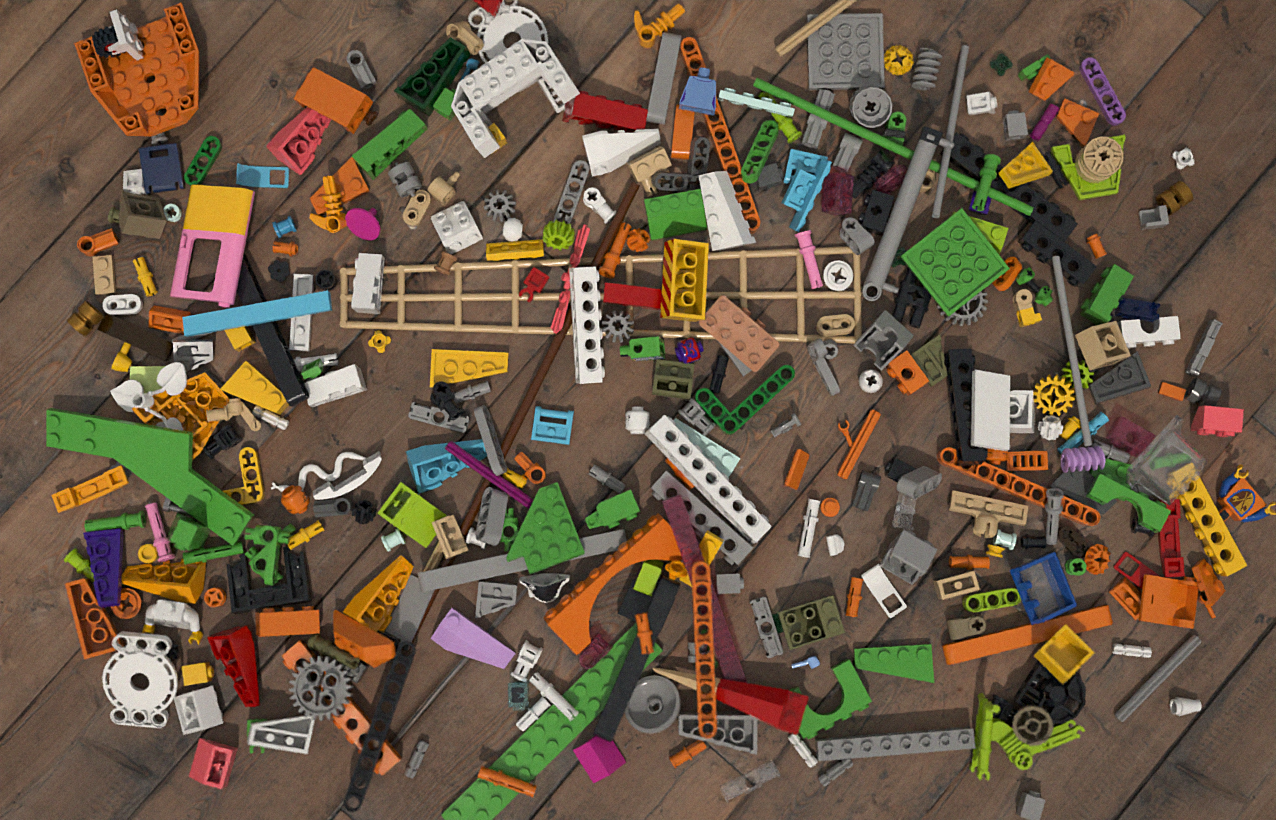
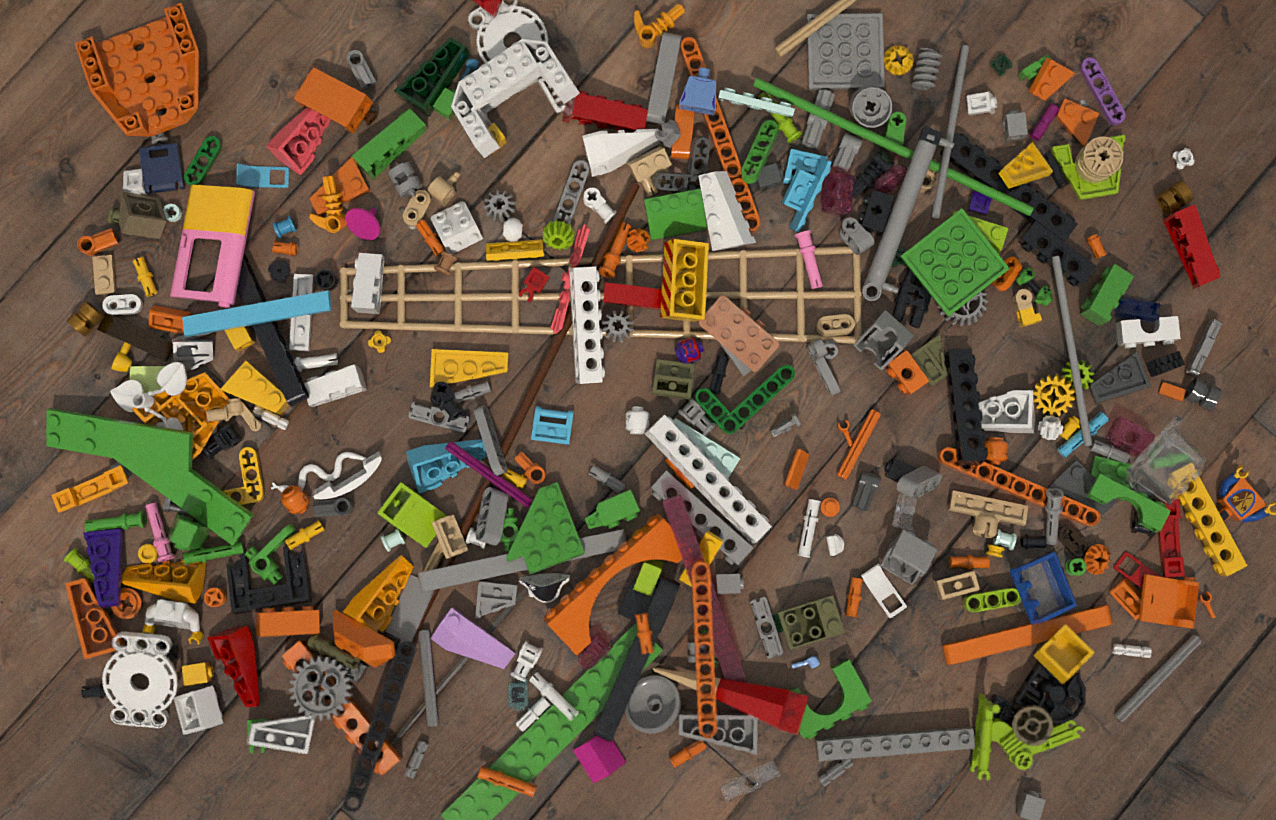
white plate [92,9,144,60] -> none
coral slope [189,738,238,789] -> none
bright green piece [245,525,291,586] -> none
bright green plate [301,358,324,379] -> none
black gear [351,500,377,524] -> none
tan piece [446,21,484,55] -> none
bright green torso [620,336,666,361] -> none
light orange plate [665,560,687,580] -> none
white axle [788,734,818,768] -> none
white gear [823,260,853,291] -> none
bright green wing [853,644,934,683] -> none
white piece [859,369,883,393] -> none
dark grey piece [879,128,911,139] -> none
dark tan piece [946,615,986,640] -> none
white tile [971,370,1010,451] -> none
bright green pin [972,154,1001,211] -> none
orange slope [1006,451,1048,471] -> none
lavender piece [1061,446,1105,473] -> none
tan brick [1075,321,1131,370] -> none
light grey panel [1138,205,1169,230] -> none
white cone [1170,697,1202,716] -> none
coral slope [1190,406,1244,437] -> none
orange wing [1192,558,1225,608] -> none
none -> black pin [81,683,107,699]
none -> orange axle [416,219,446,256]
none -> light grey axle [419,629,438,727]
none -> light grey tile [655,120,681,148]
none -> black tyre [1146,351,1185,377]
none -> red wedge [1162,204,1220,289]

